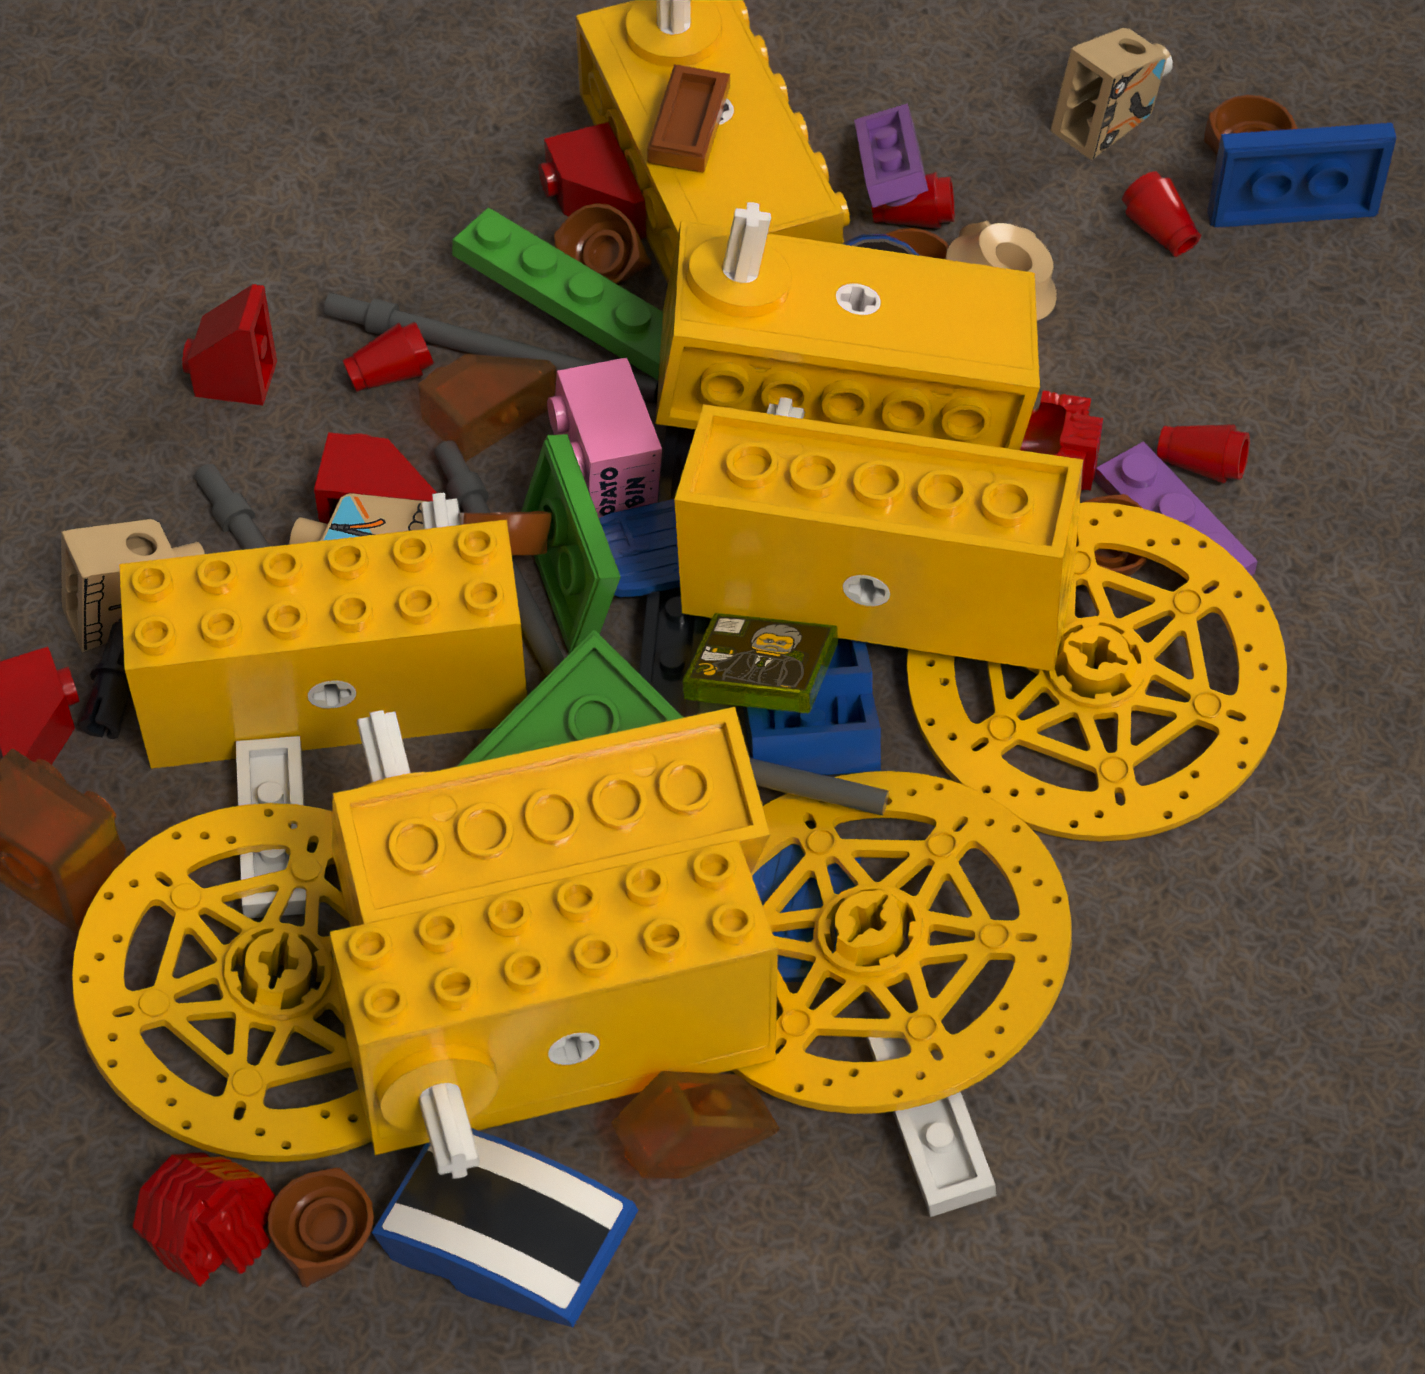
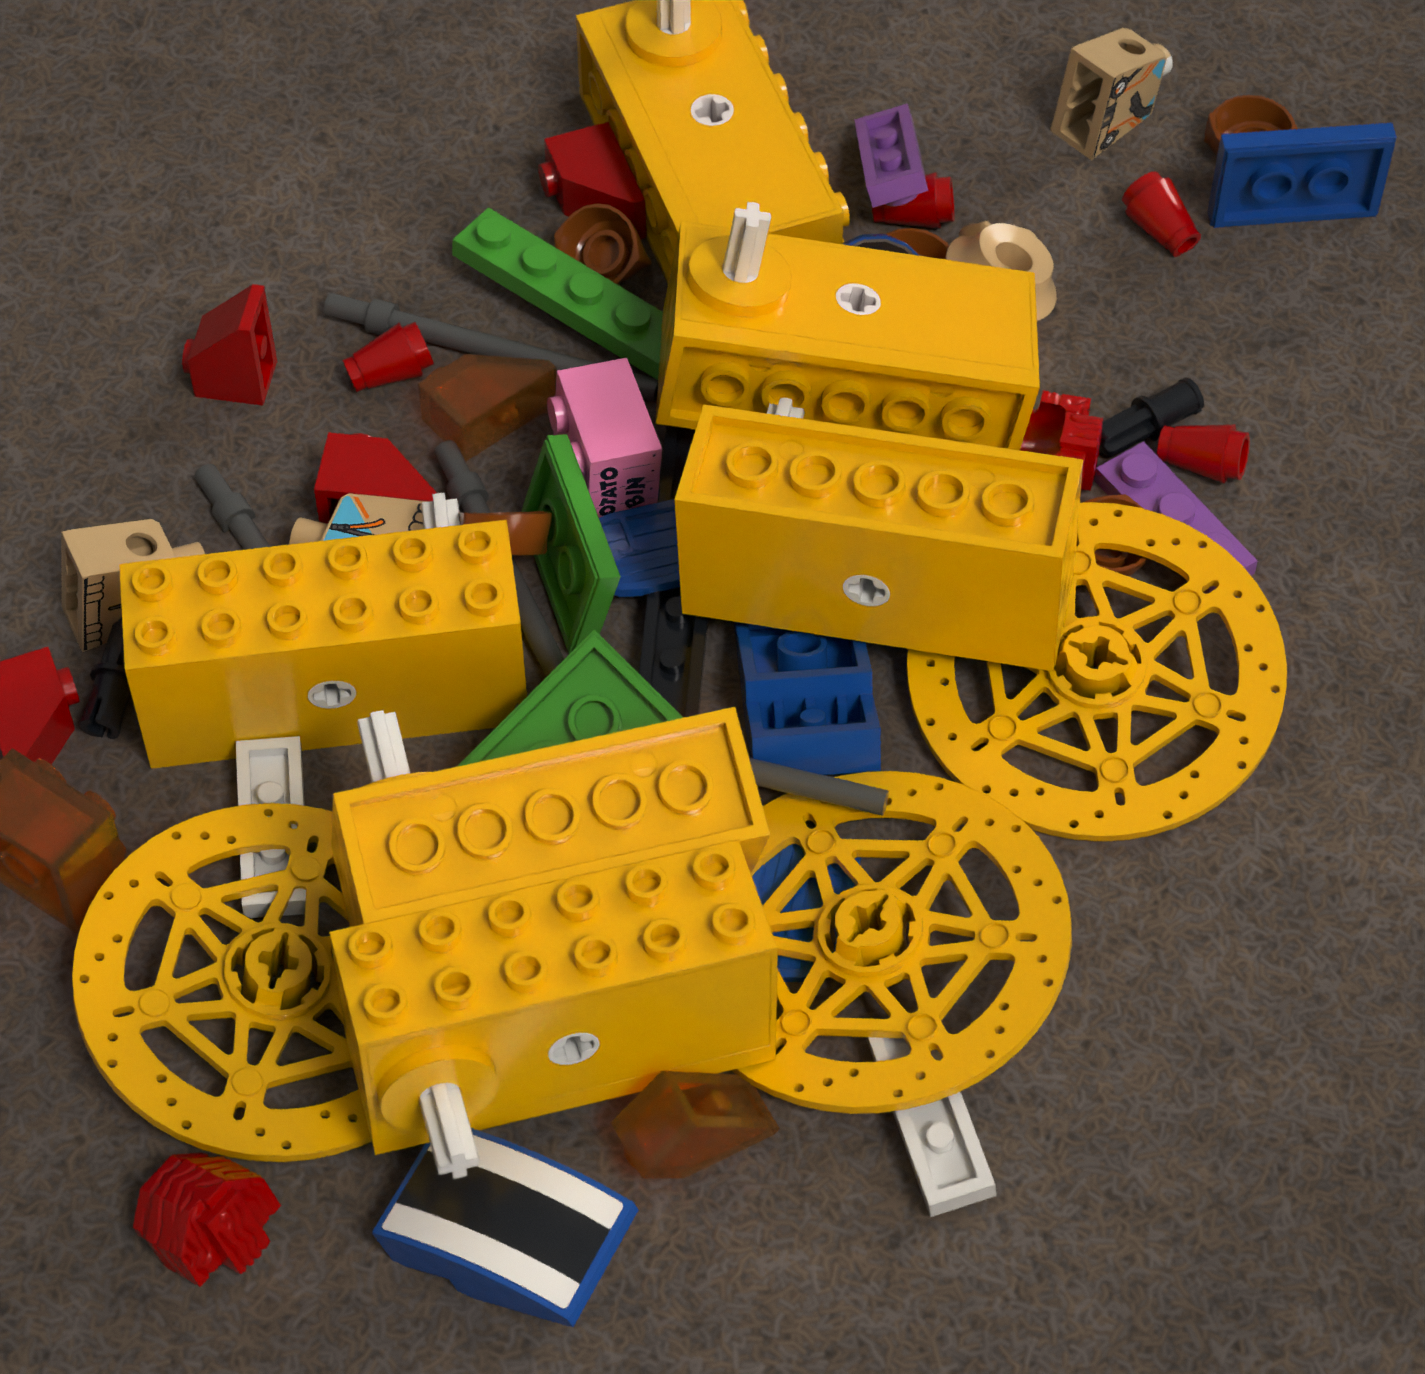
dark orange hat [268,1167,374,1288] -> none
dark orange tile [647,64,730,172] -> none
tile [683,613,838,713] -> none
none -> black axle [1099,378,1204,457]

